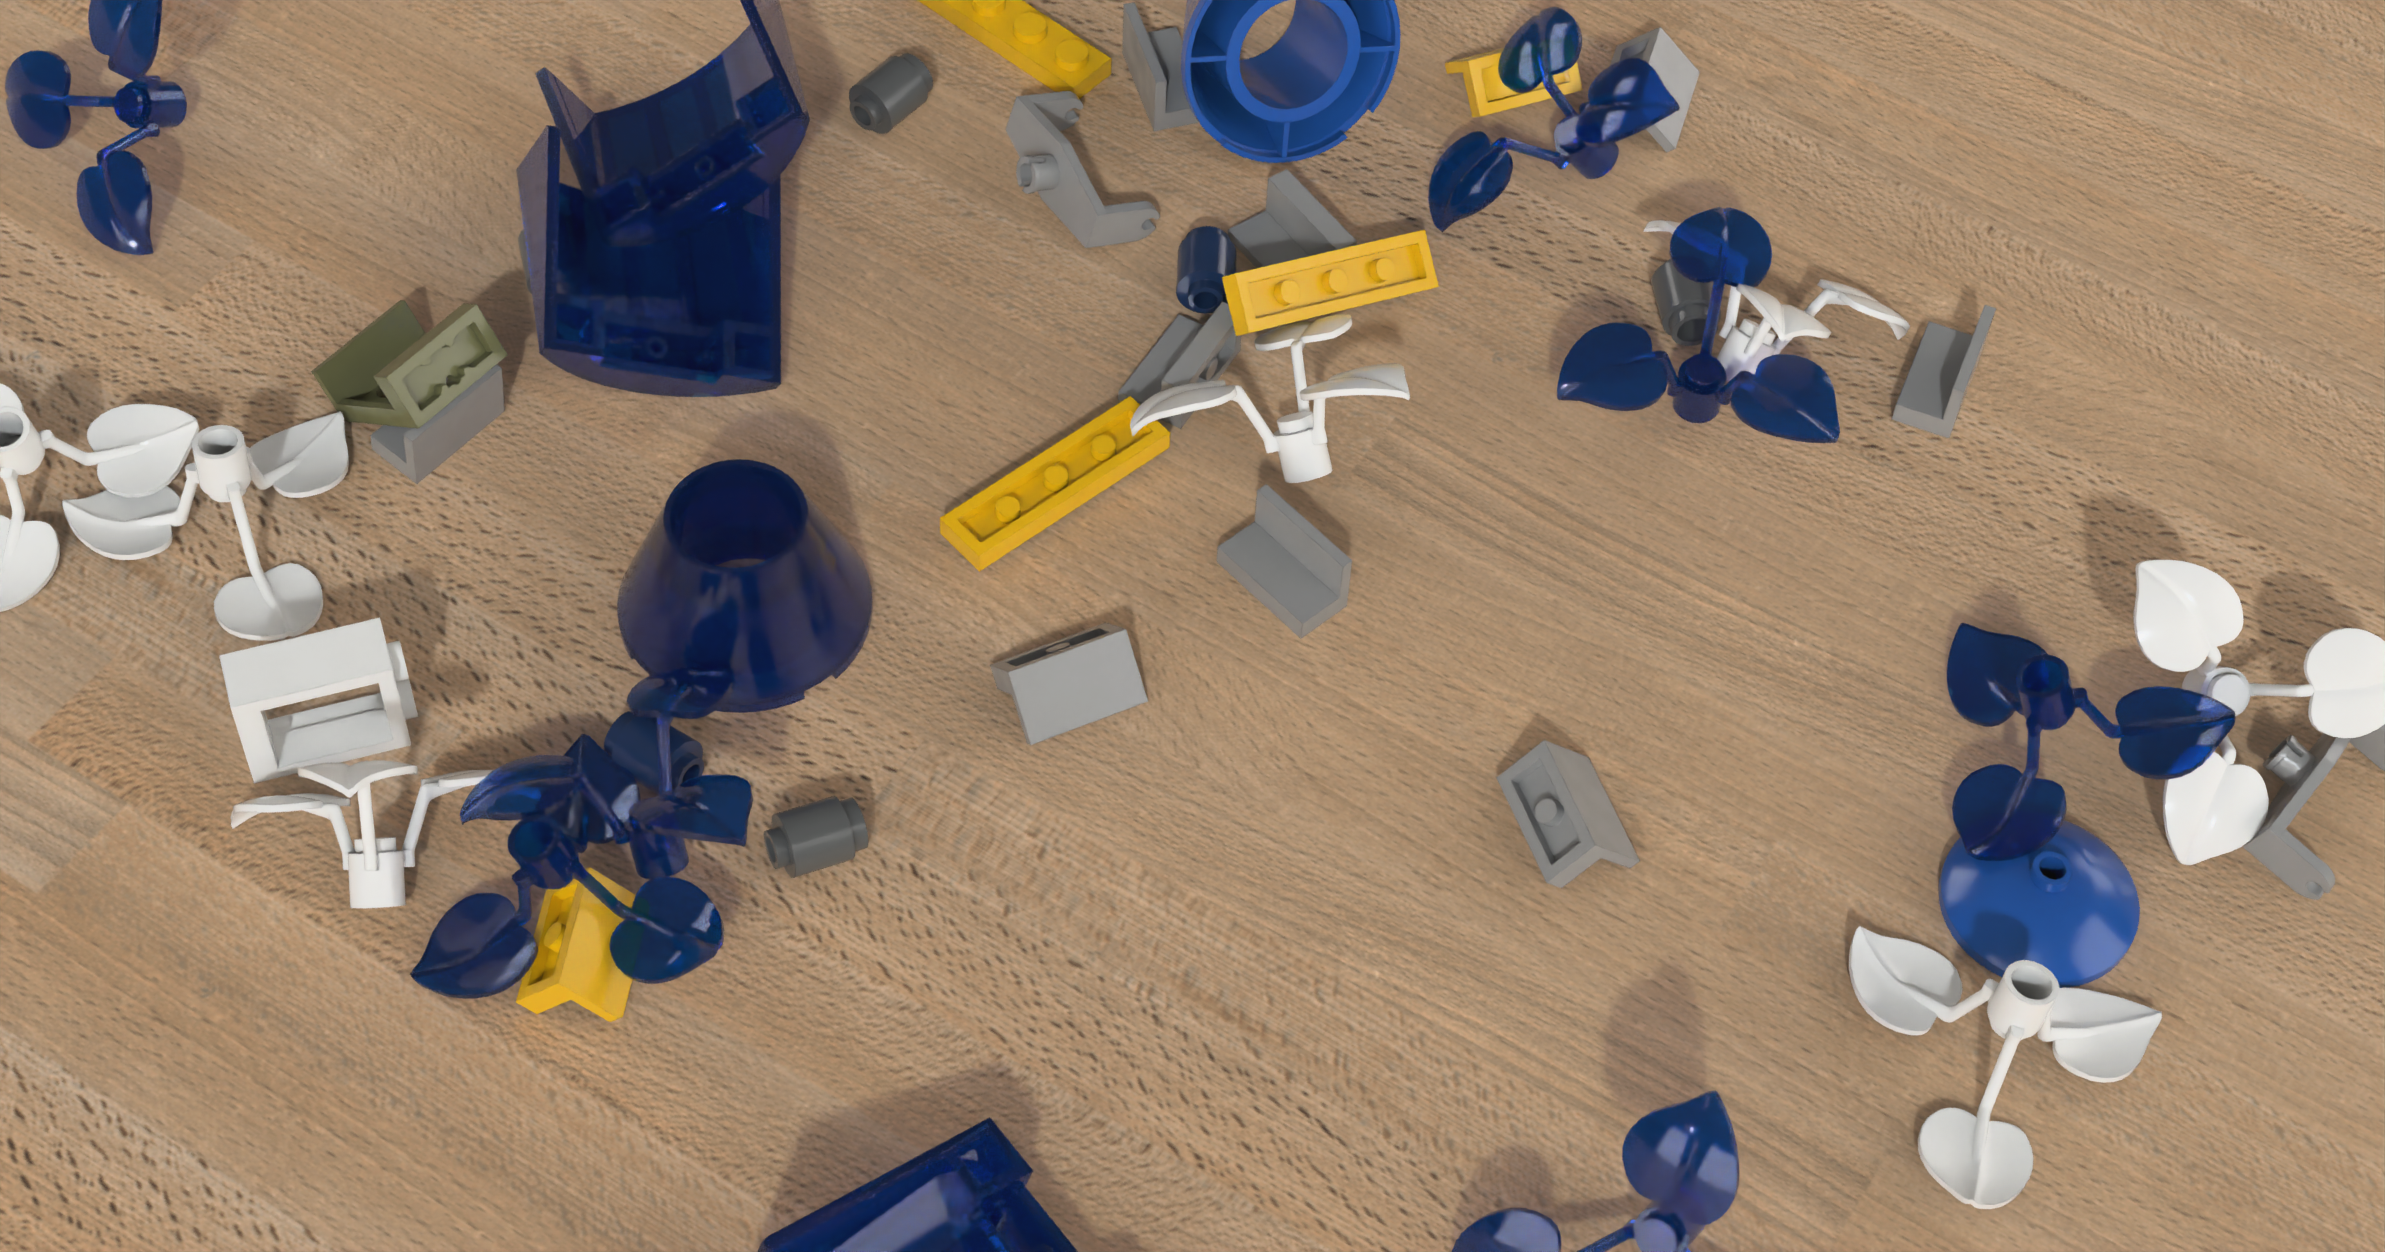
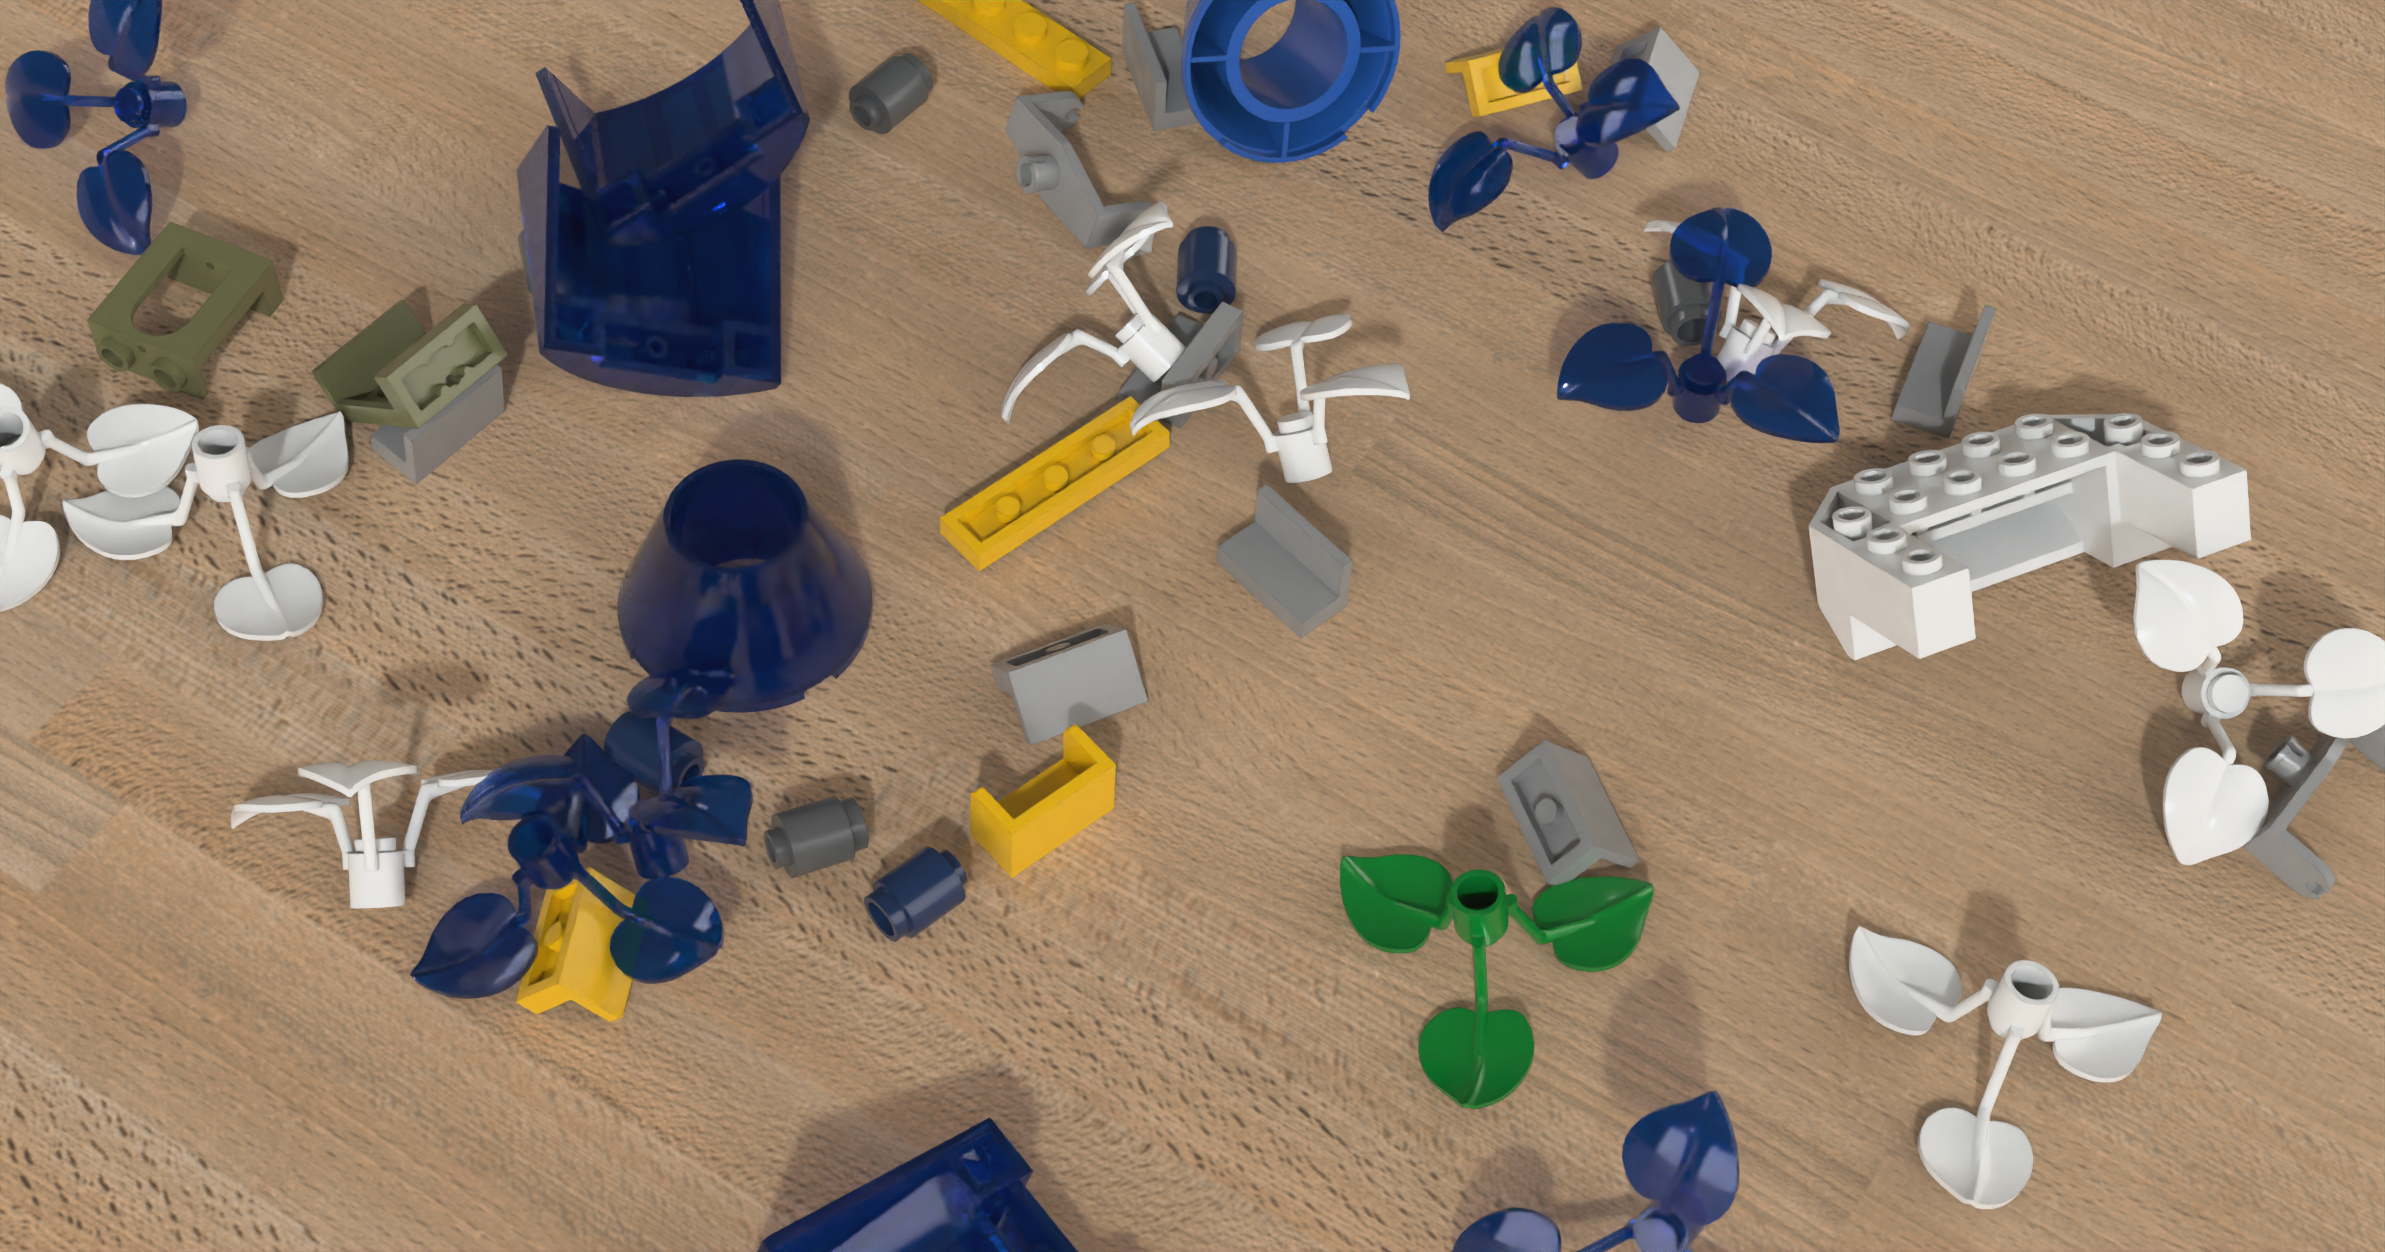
white window [219,618,418,783] -> none
yellow plate [1221,229,1439,336] -> none
light grey panel [1228,169,1357,268] -> none
blue dish [1938,813,2140,988] -> none
clear blue plant [1947,623,2236,861] -> none
none -> olive panel [87,222,283,400]
none -> dark blue brick [864,846,967,942]
none -> yellow panel [970,724,1116,878]
none -> white plant [1001,201,1186,425]
none -> green plant [1340,854,1654,1109]
none -> white wedge [1809,413,2251,660]

